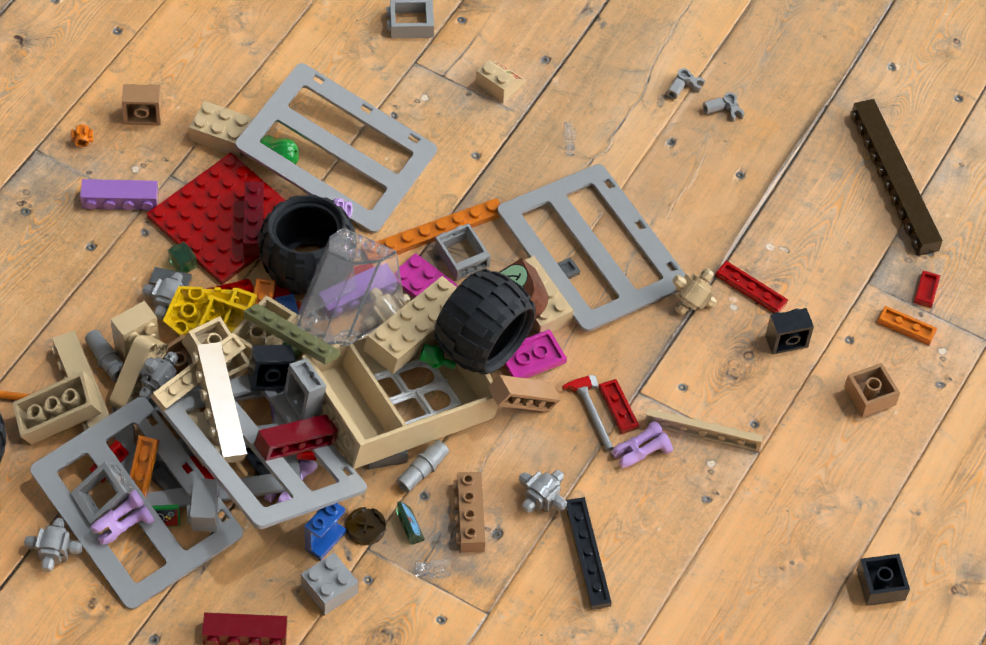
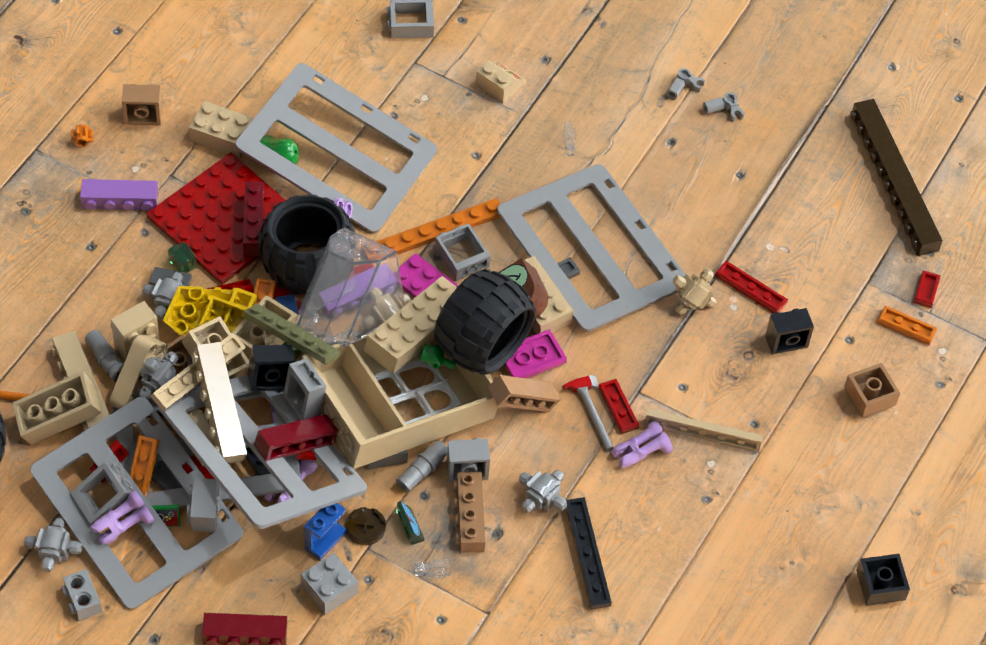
none -> light grey brick [61,569,102,621]
none -> light grey brick [447,438,490,482]

